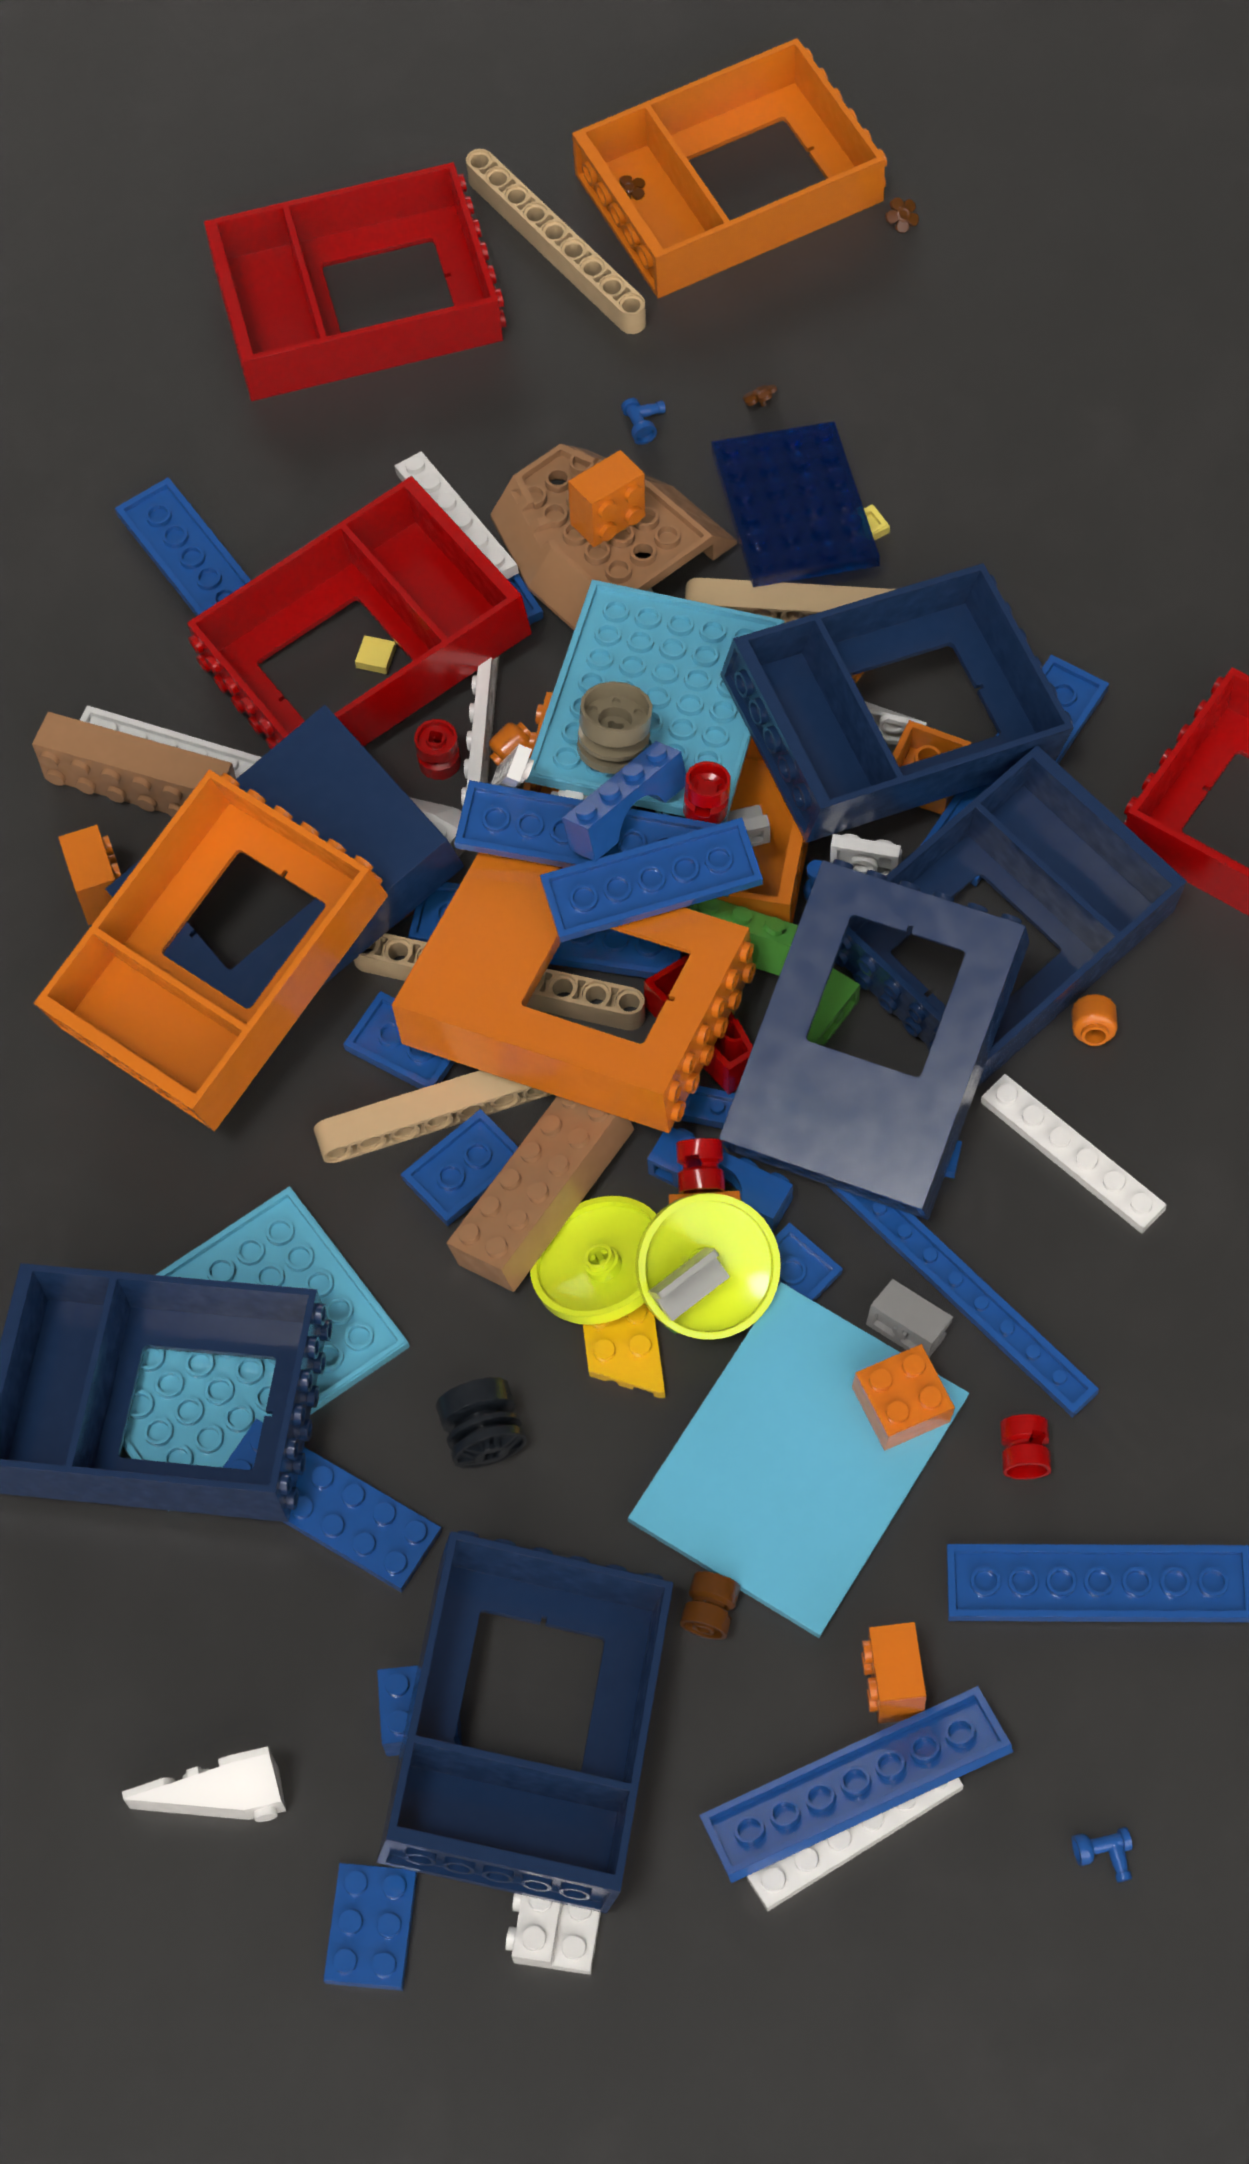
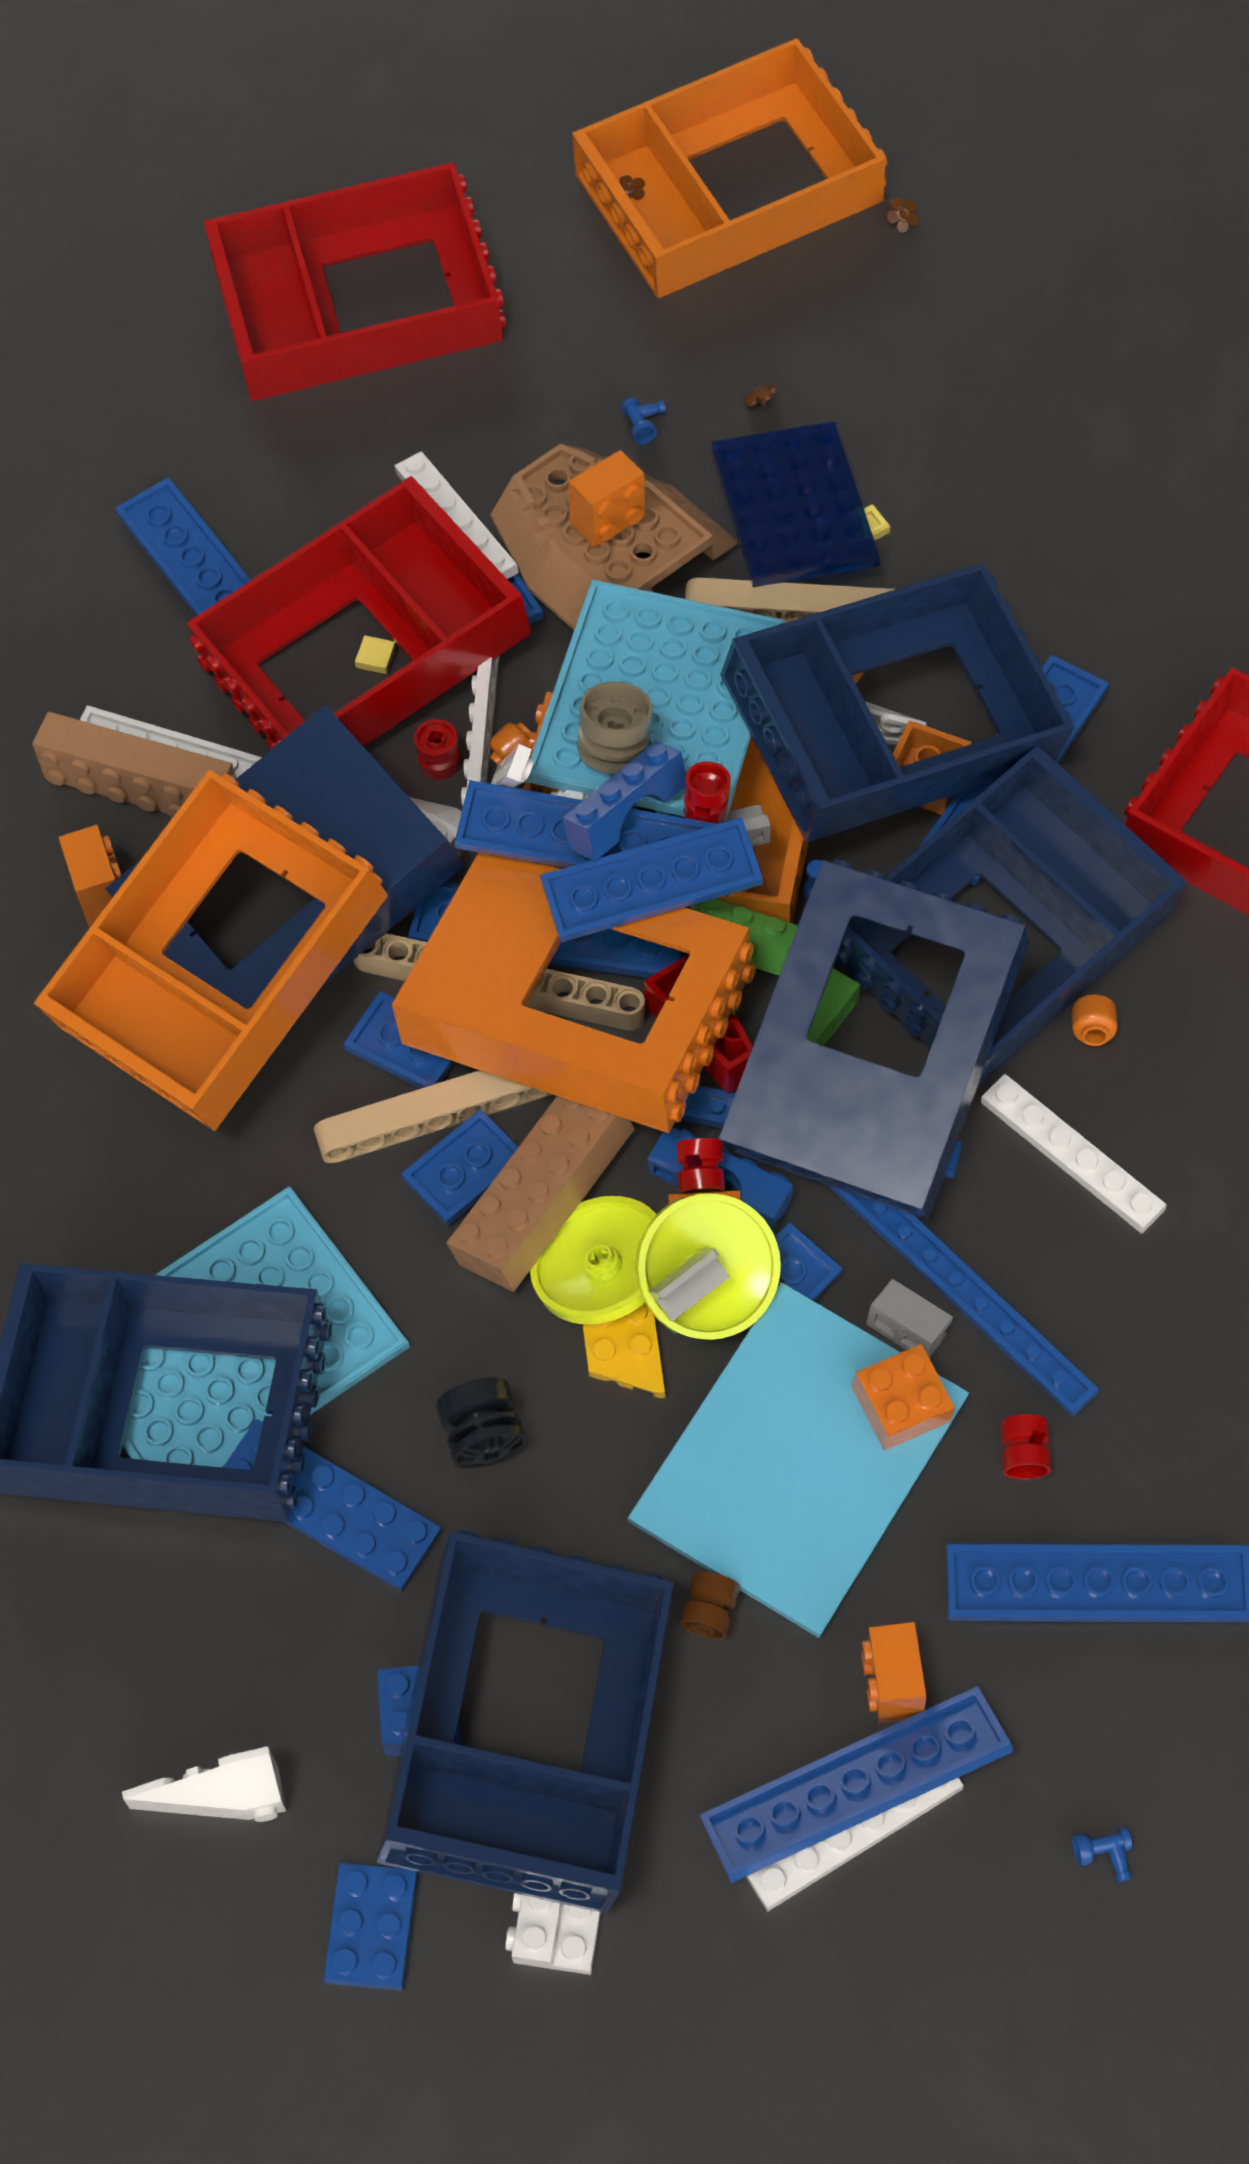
tan beam [466,149,646,334] -> none
white plate [830,834,902,876] -> none

